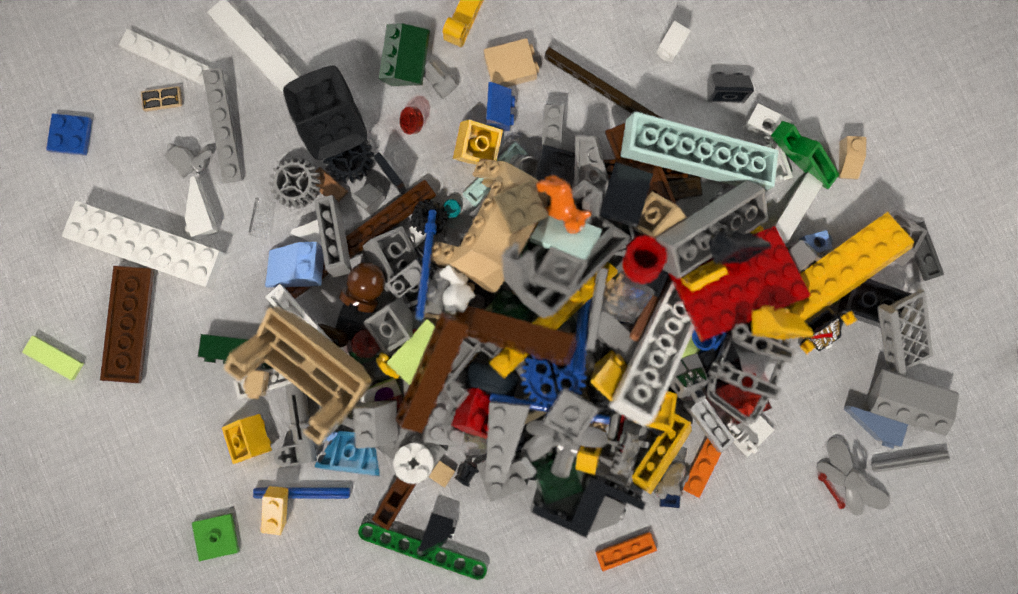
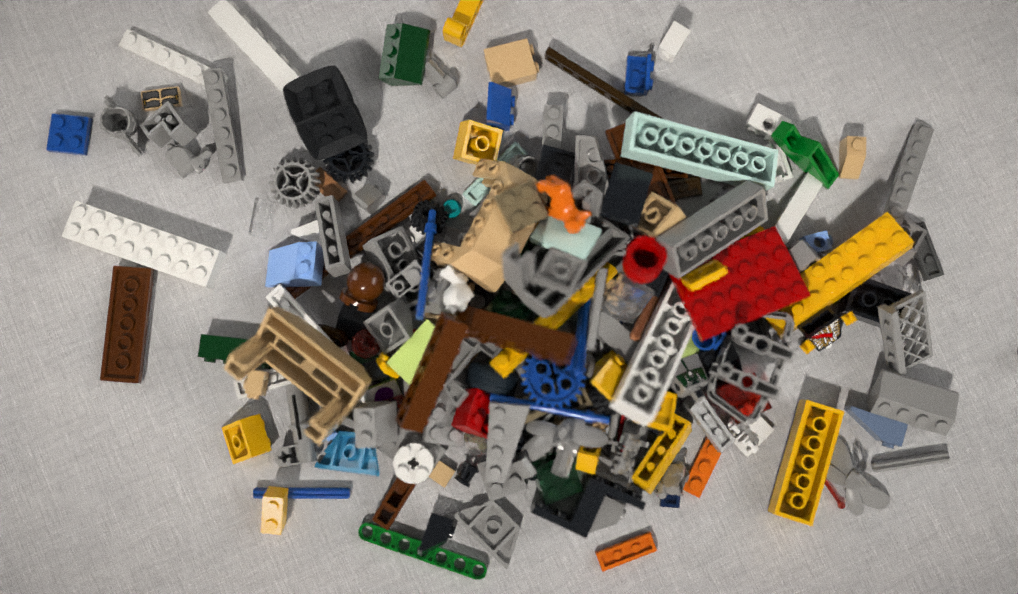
yellowish green tile [22,336,84,380] -> none
white slope [185,176,218,240] -> none
bright green plate [192,513,239,561] -> none
black tile [374,152,407,194] -> none
clear red plate [399,107,423,135] -> none
light grey tile [542,387,599,443] -> none
black slope [707,72,754,103] -> none
black slope [708,231,772,265] -> none
yellow slope [752,306,813,340] -> none
none -> light grey helmet [99,95,143,157]
none -> light grey brick [139,101,198,148]
none -> light grey wing [452,500,521,569]
none -> blue bracket [624,54,654,96]
none -> yellow brick [768,399,844,526]
none -> light grey plate [882,122,934,226]

